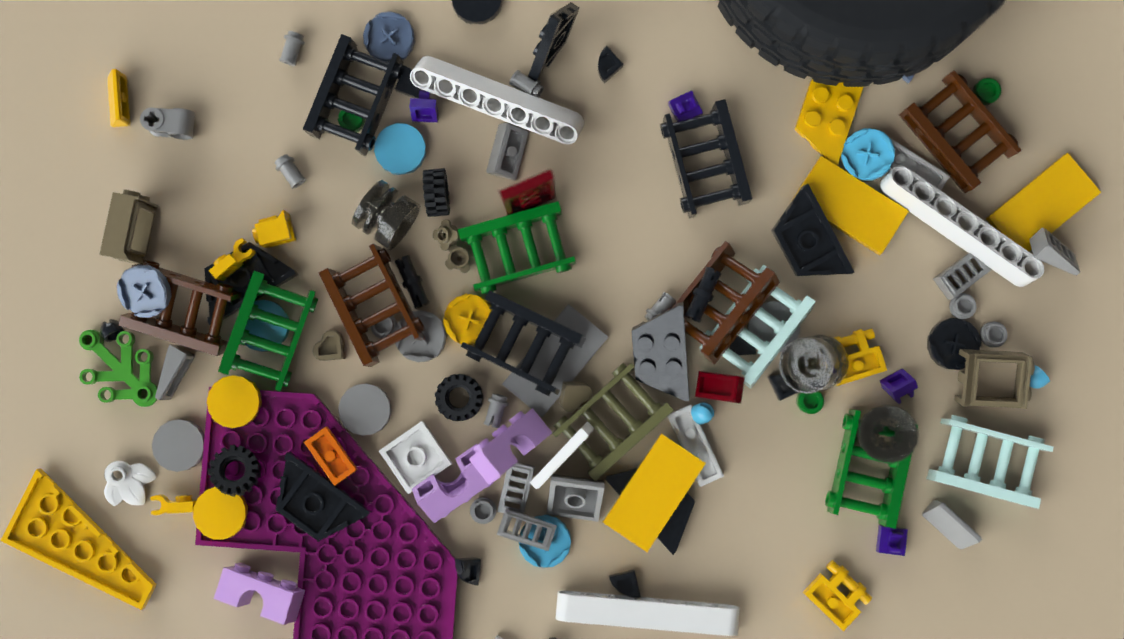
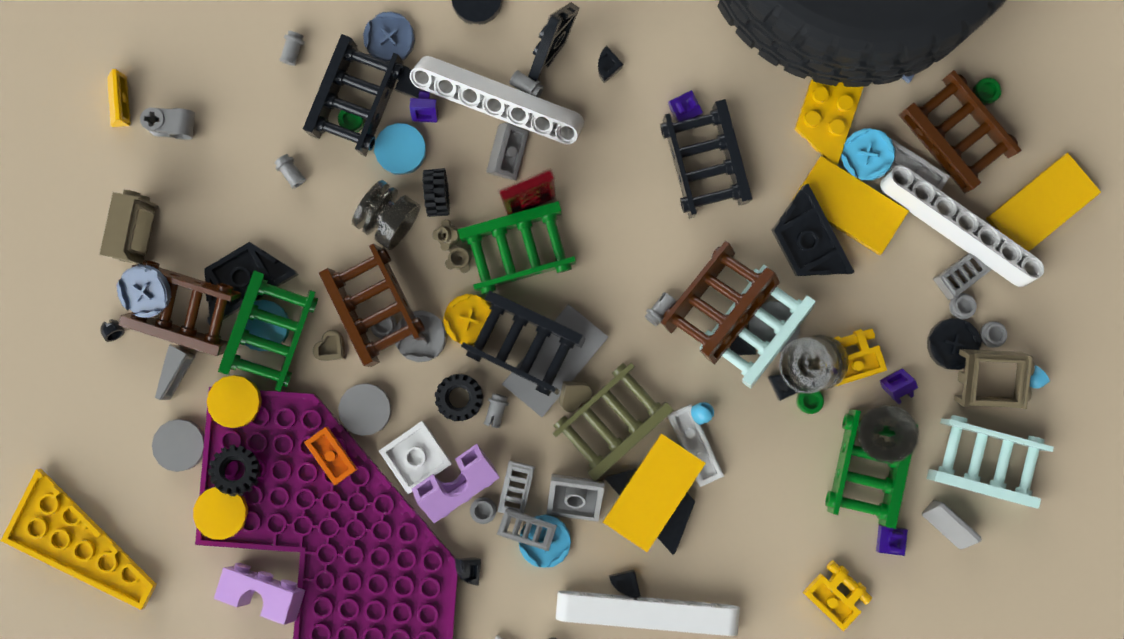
bright green plant [79,330,158,407] -> none
white plate [104,461,157,506] -> none
yellow plate [150,494,197,515] -> none
yellow plate [209,238,256,281] -> none
yellow window [252,210,296,249] -> none
black wing [276,451,372,542] -> none
black pin [394,255,430,309] -> none
lavender arch [469,408,552,484] -> none
white tile [530,422,594,489] -> none
wing [632,302,690,401] -> none
black pin [685,267,722,322] -> none
dark red tile [695,371,745,404] -> none
light grey slope [1029,228,1080,276] -> none

